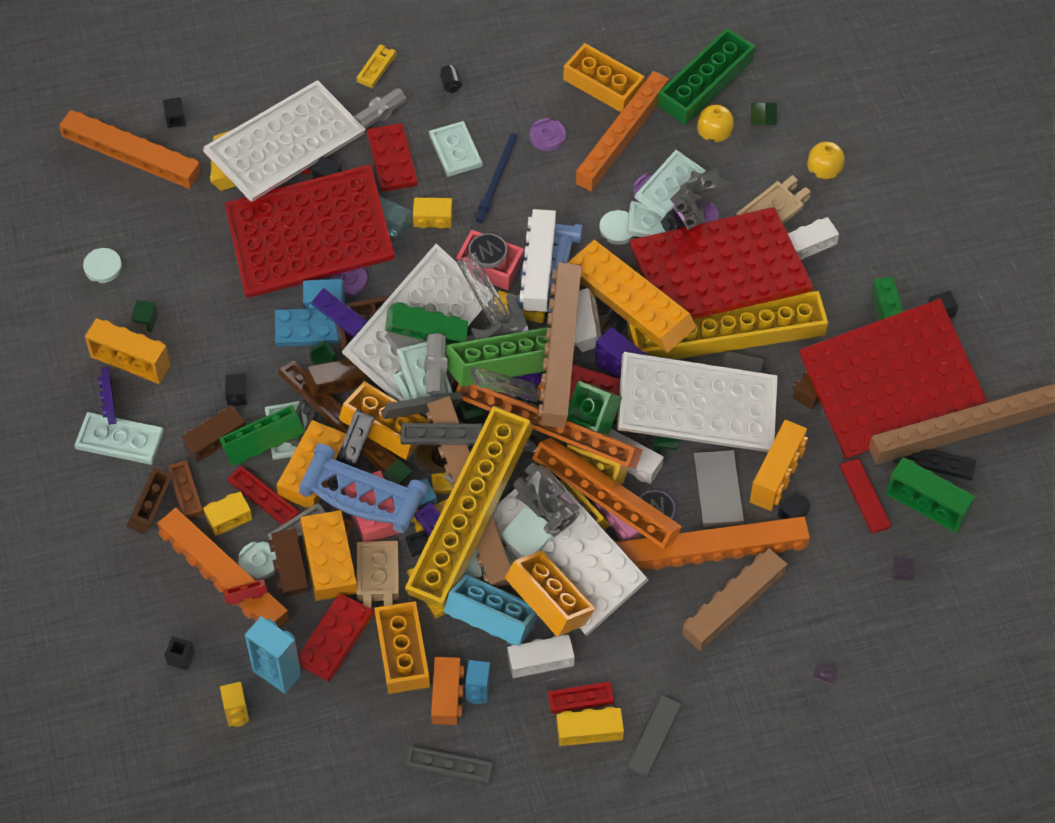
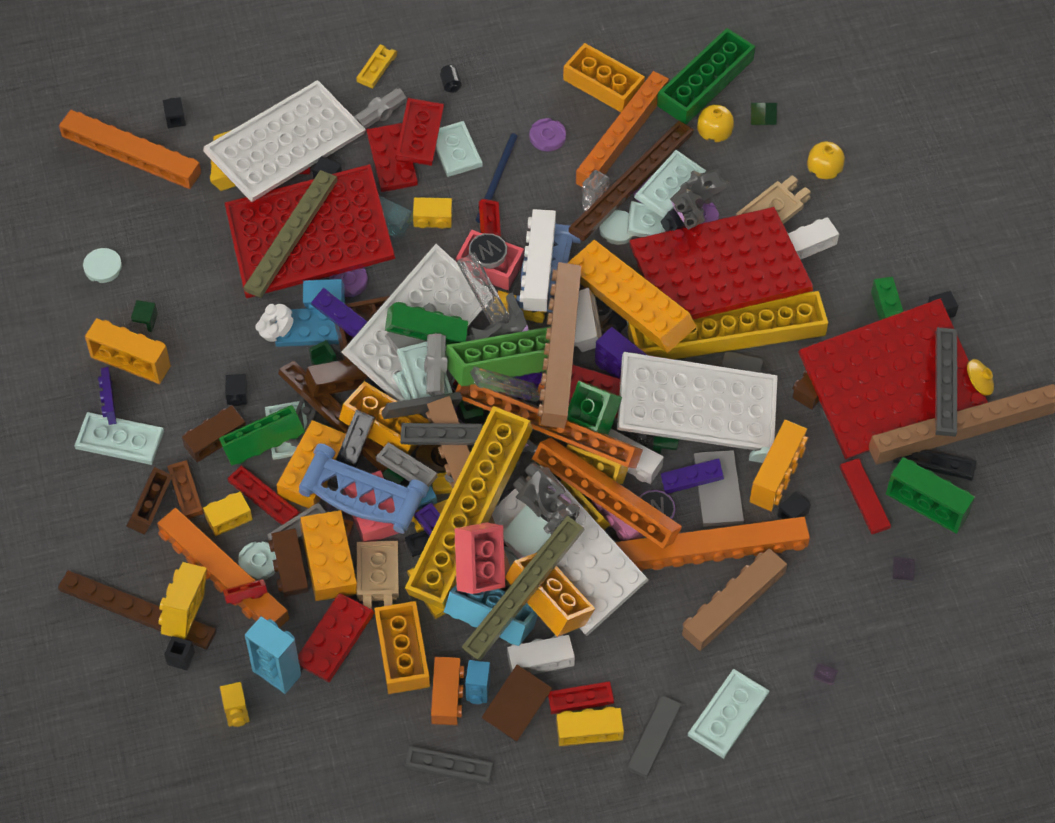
none -> reddish brown plate [58,570,217,650]
none -> yellow brick [159,562,207,639]
none -> olive plate [243,170,338,298]
none -> white plate [256,304,293,342]
none -> light grey plate [376,442,437,487]
none -> red plate [395,98,444,166]
none -> coral brick [455,523,505,594]
none -> olive plate [461,516,585,661]
none -> red plate [479,199,501,237]
none -> reddish brown tile [481,665,552,742]
none -> reddish brown plate [569,121,694,241]
none -> clear brick [582,170,610,210]
none -> dark purple plate [661,458,724,494]
none -> light aqua tile [688,669,769,759]
none -> light aqua tile [749,447,770,463]
none -> dark grey plate [935,328,957,437]
none -> yellow dish [967,359,994,396]

